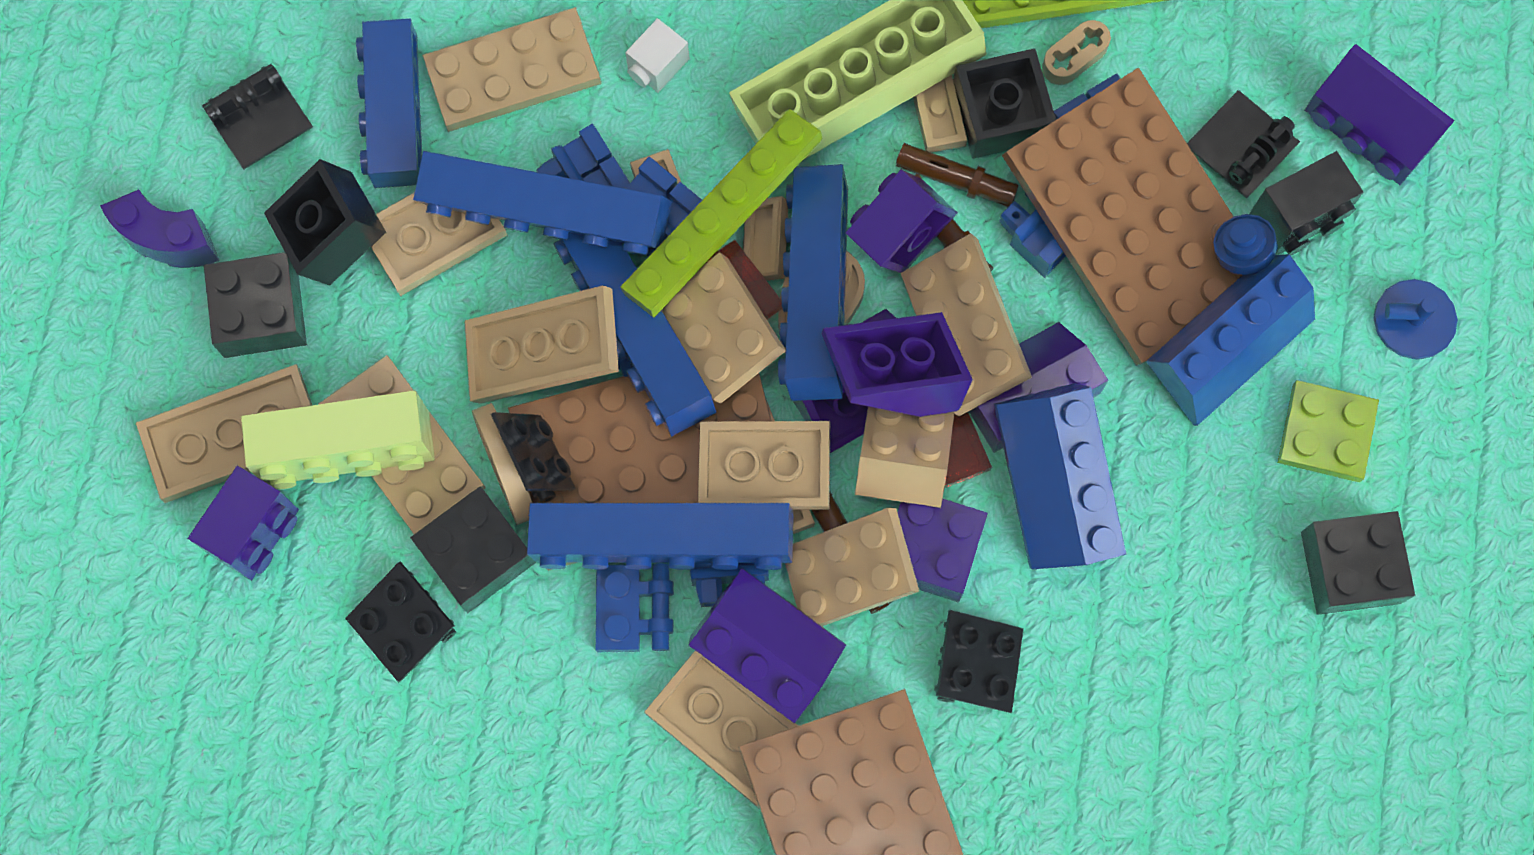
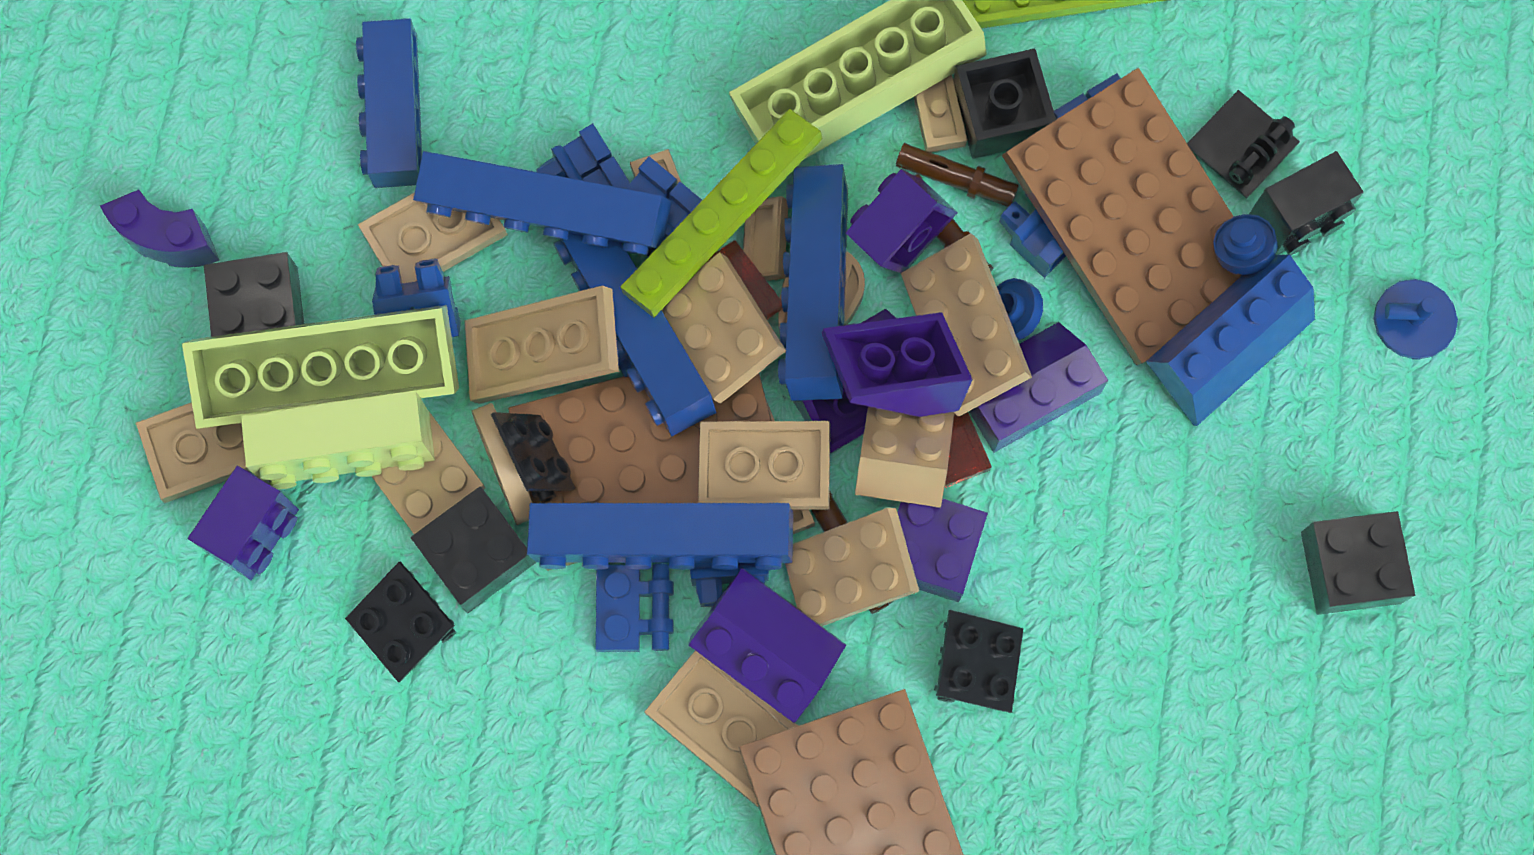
black hinge [202,64,313,169] -> none
black brick [264,159,386,285] -> none
tan plate [423,7,601,132] -> none
white brick [625,18,689,92] -> none
blue slope [994,383,1126,569] -> none
tan beam [1042,20,1111,85] -> none
lime plate [1277,380,1379,483] -> none
dark purple slope [1305,43,1455,185] -> none
none -> yellowish green brick [182,305,459,429]
none -> blue hips [372,258,461,337]
none -> blue plate [997,278,1043,340]

